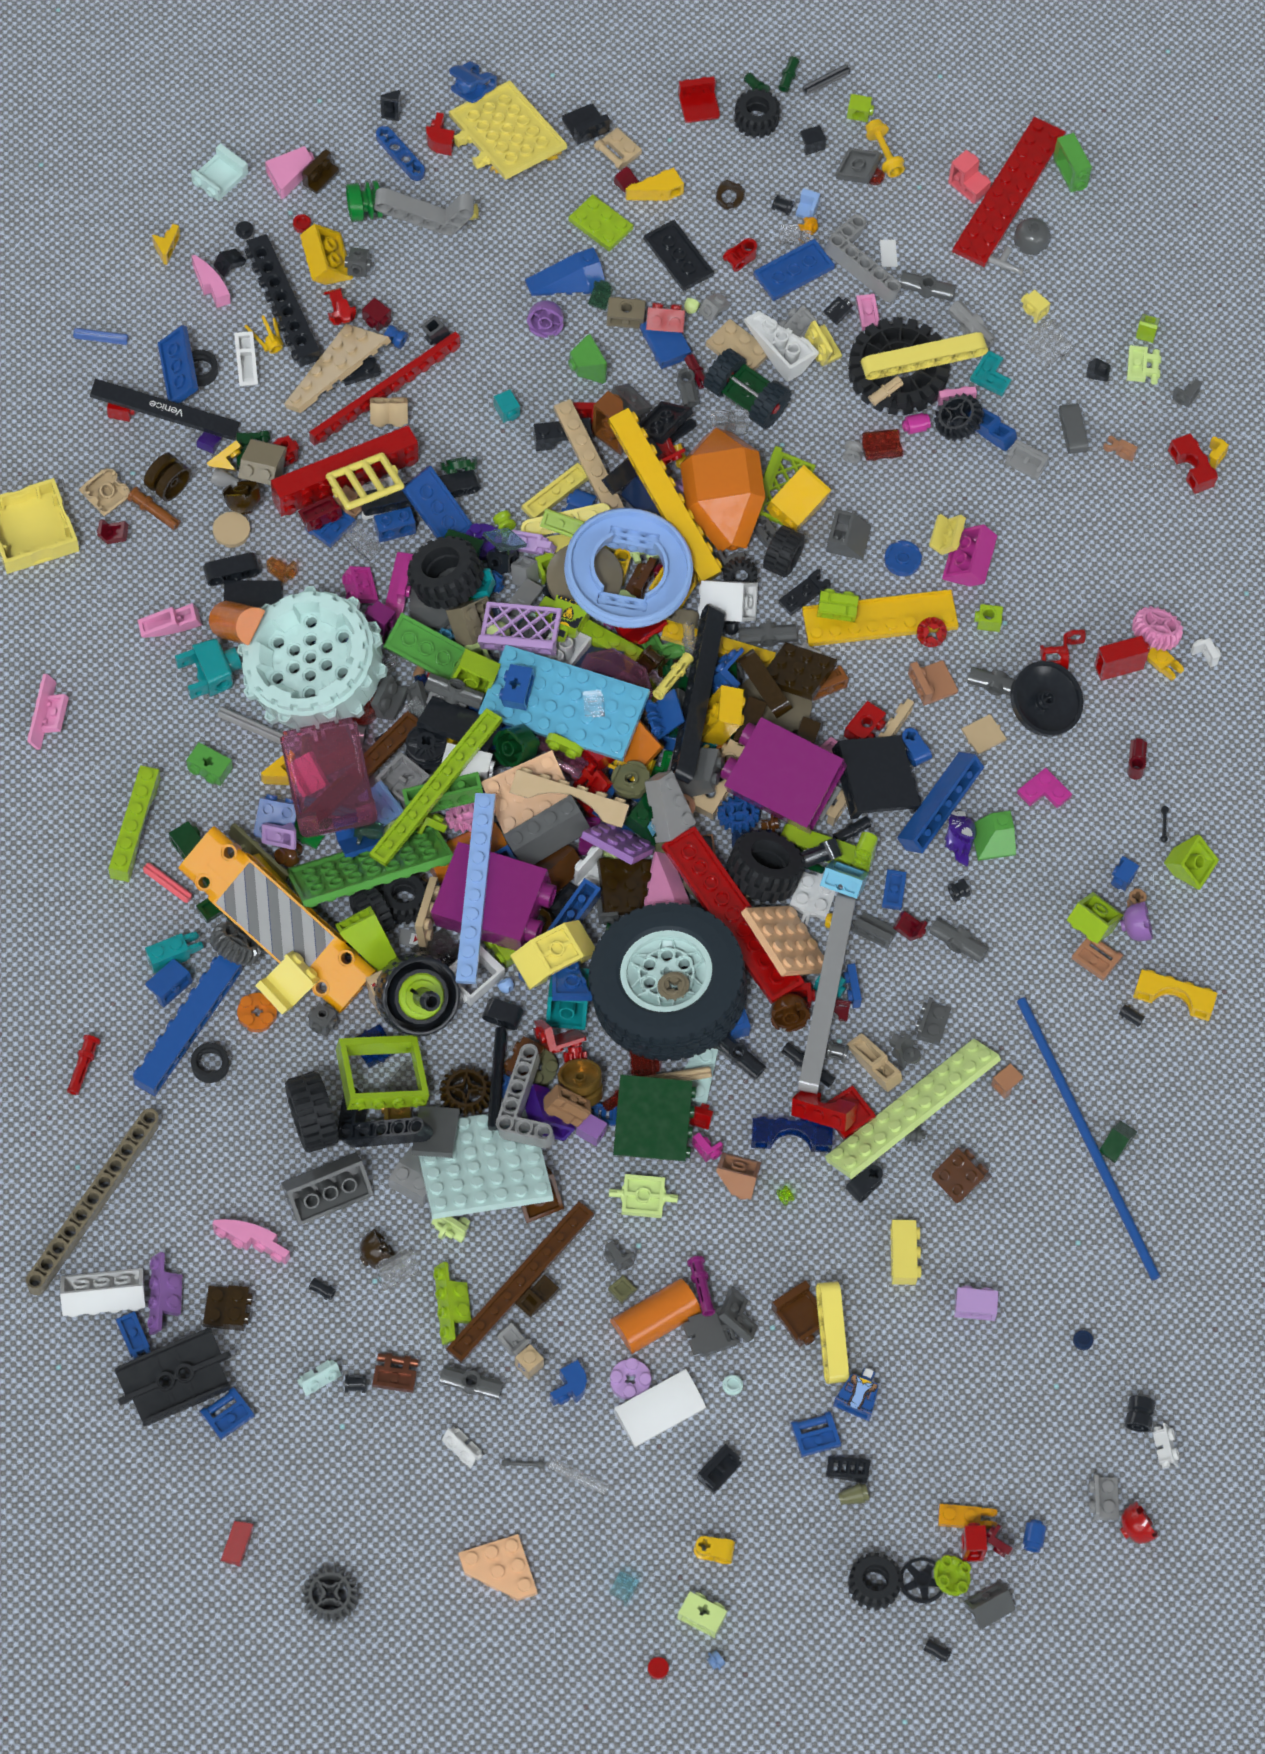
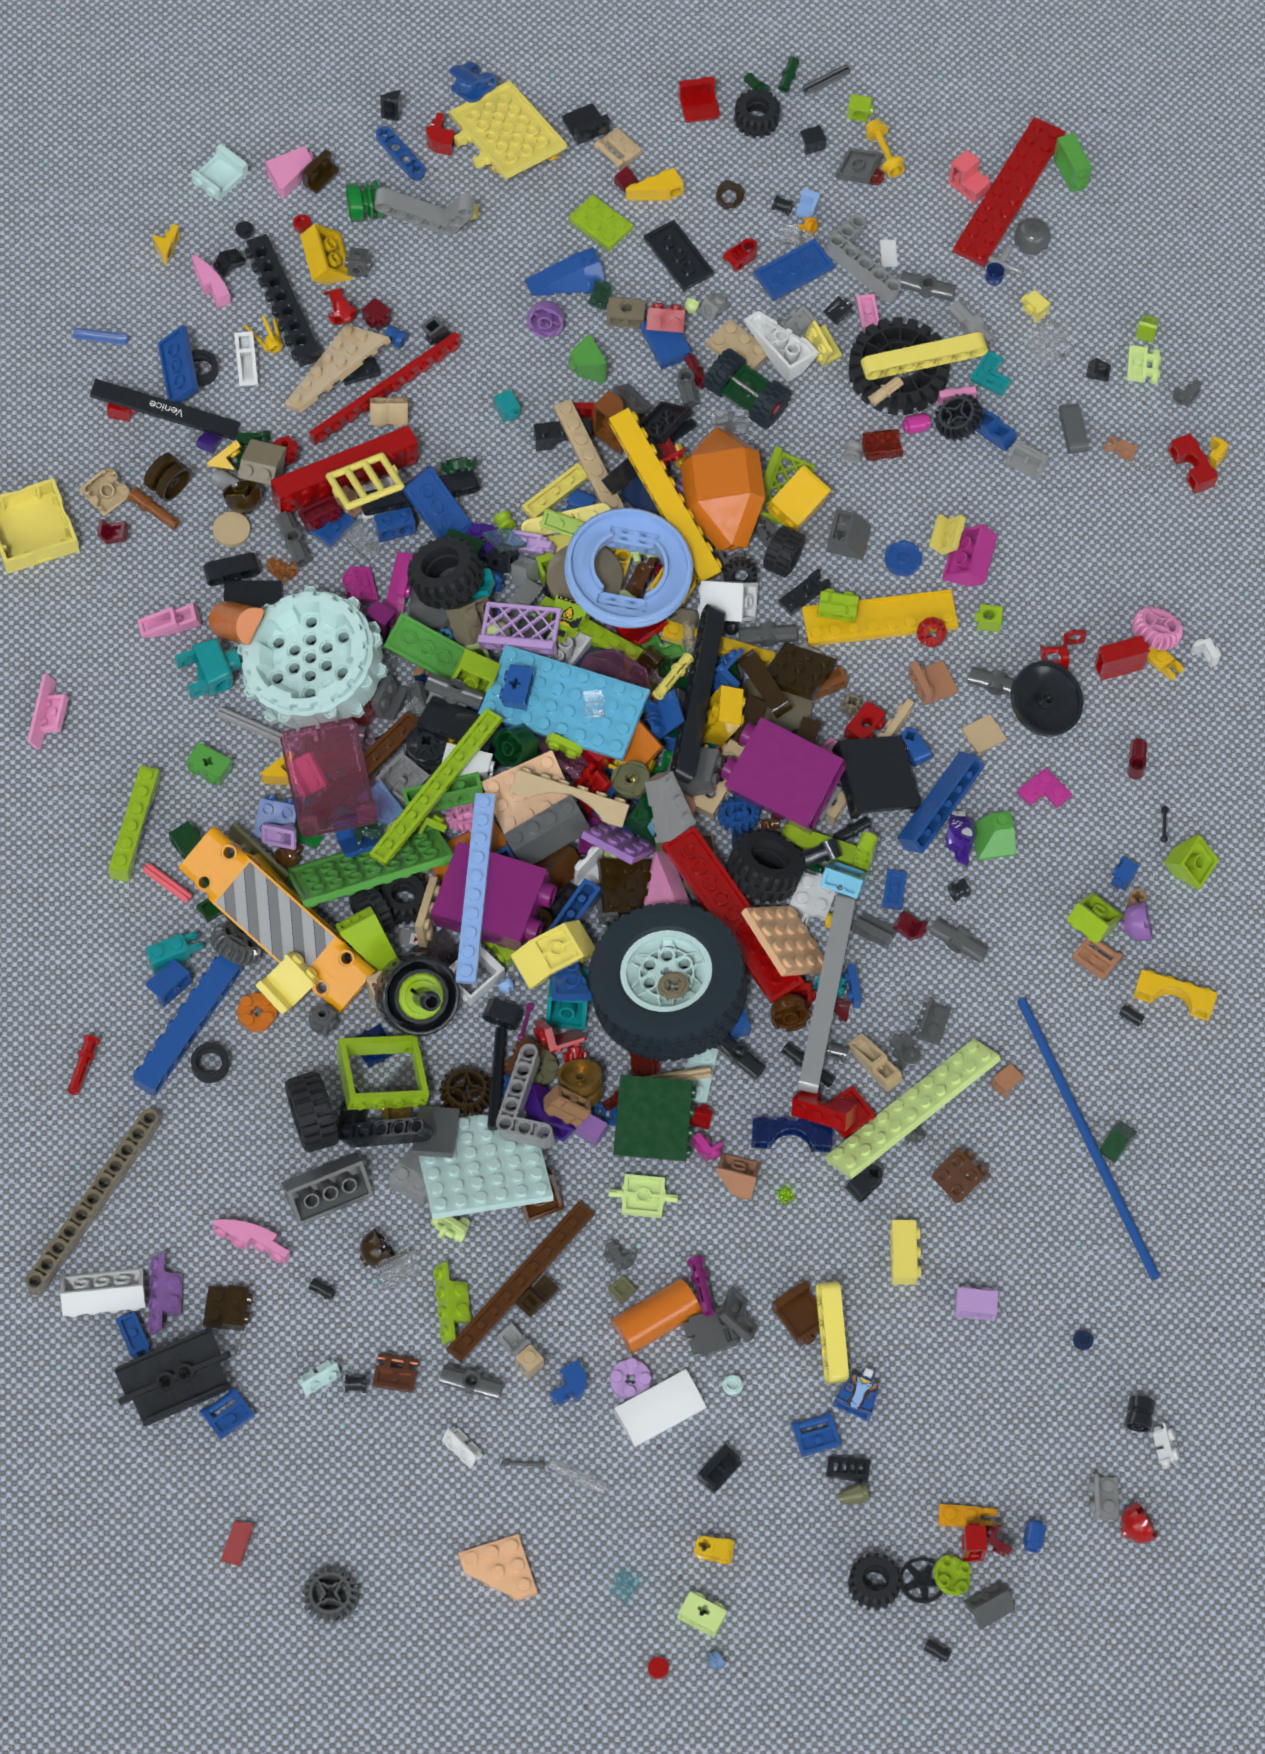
none -> dark grey piece [275,511,311,567]
none -> magenta hinge [517,1003,534,1041]
none -> dark tan gear [840,693,863,718]
none -> clear blue wheel [985,262,1005,286]

